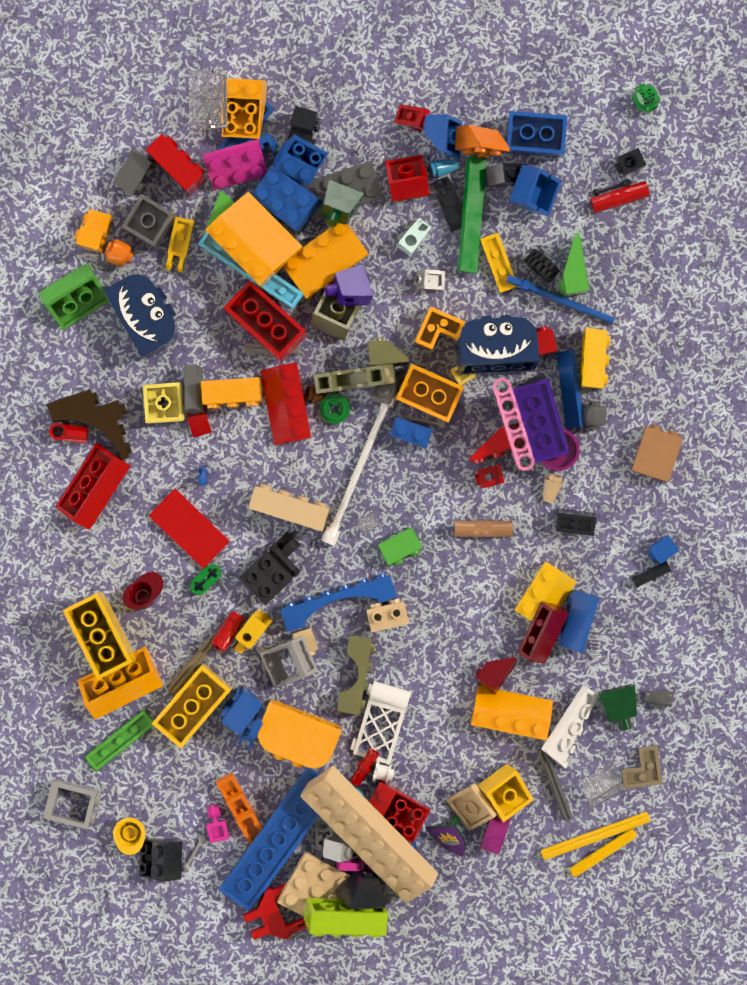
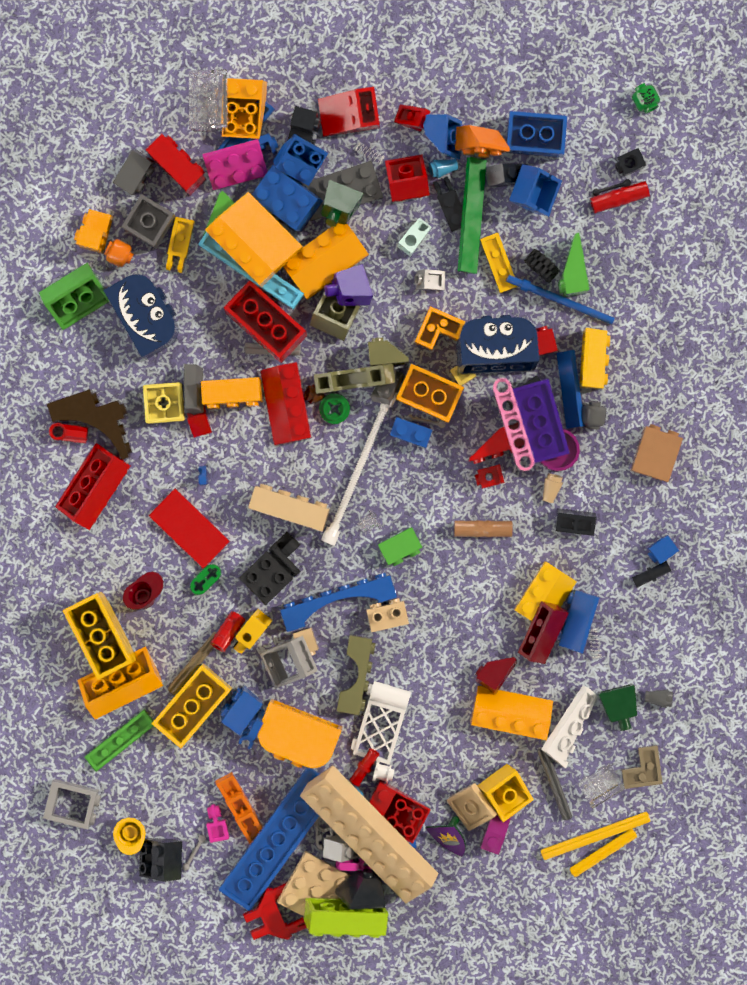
none -> red slope [318,86,380,137]

